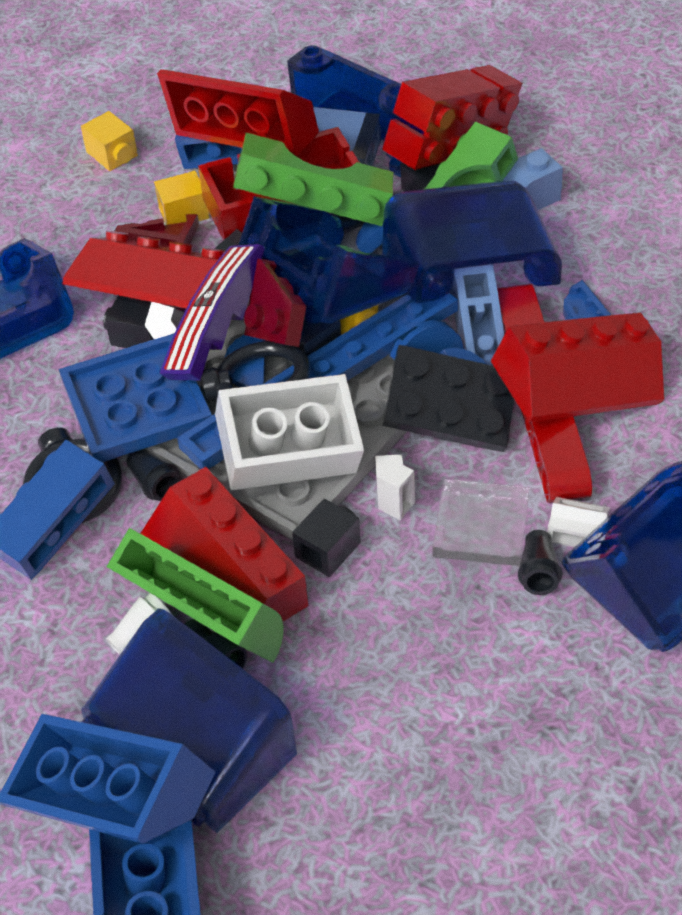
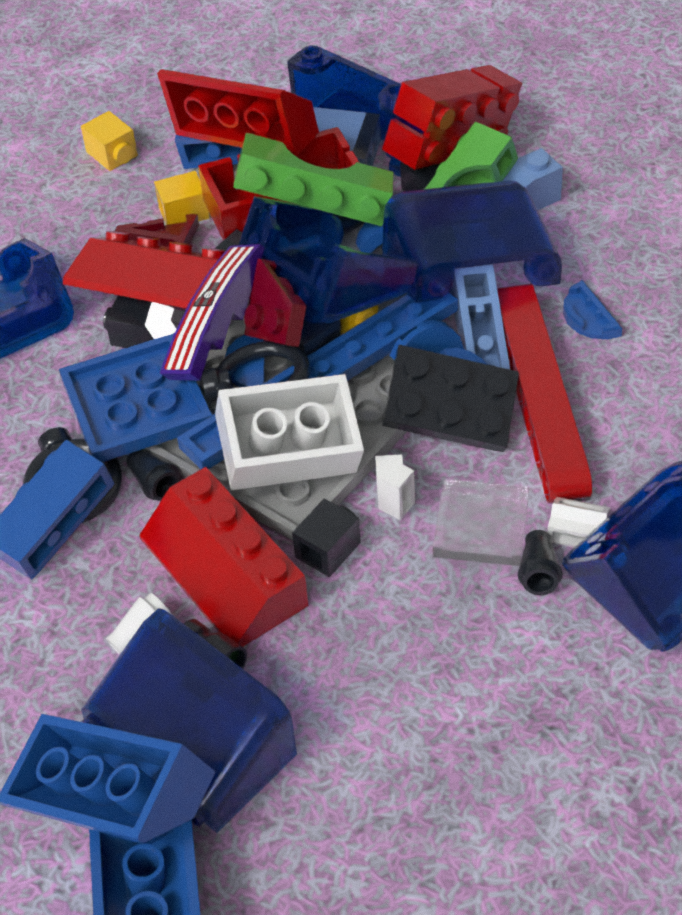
bright green brick [106,528,284,663] -> none
red slope [491,312,664,423] -> none

